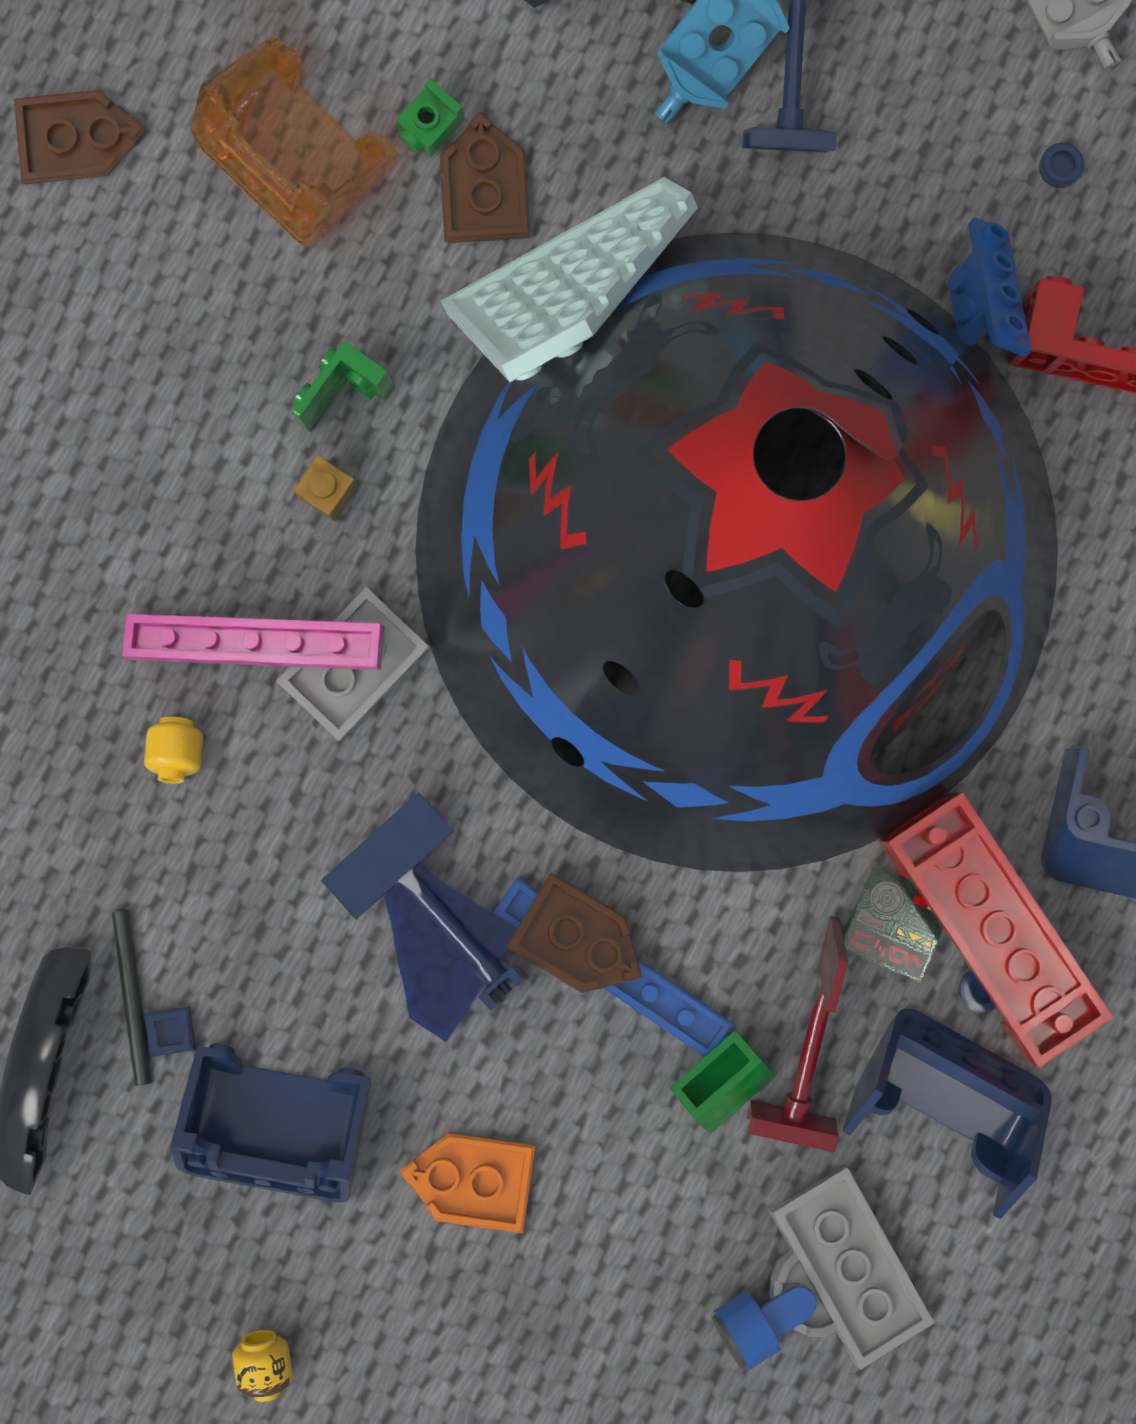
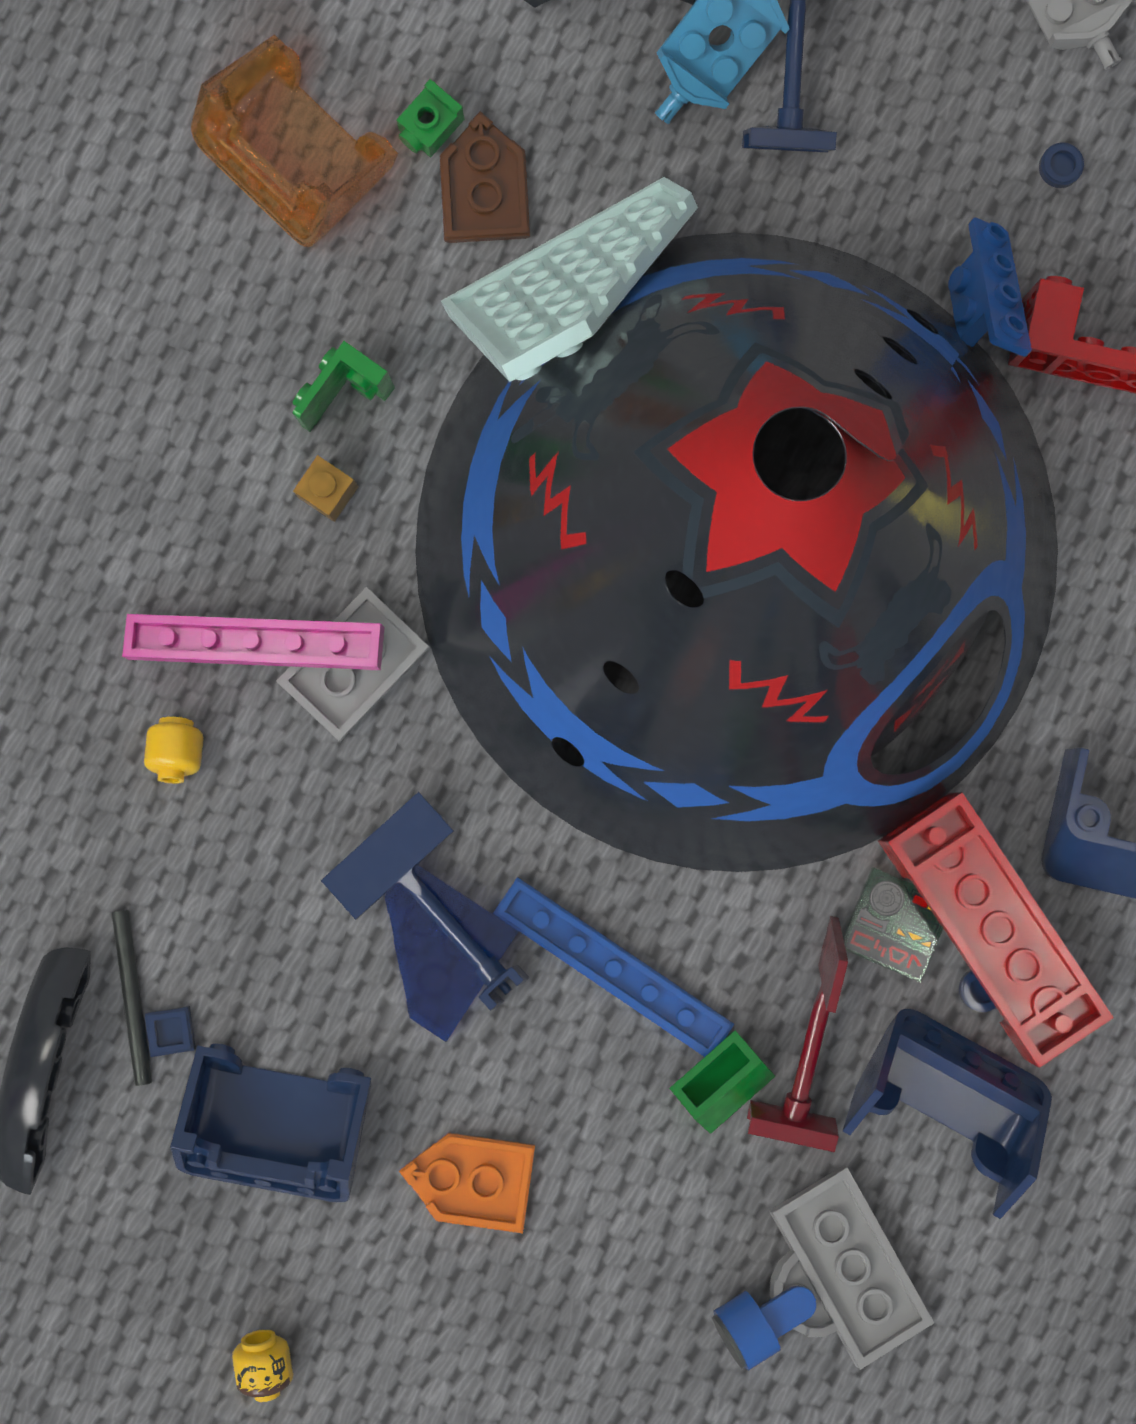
reddish brown tile [14,90,147,185] -> none
reddish brown tile [506,872,642,993] -> none

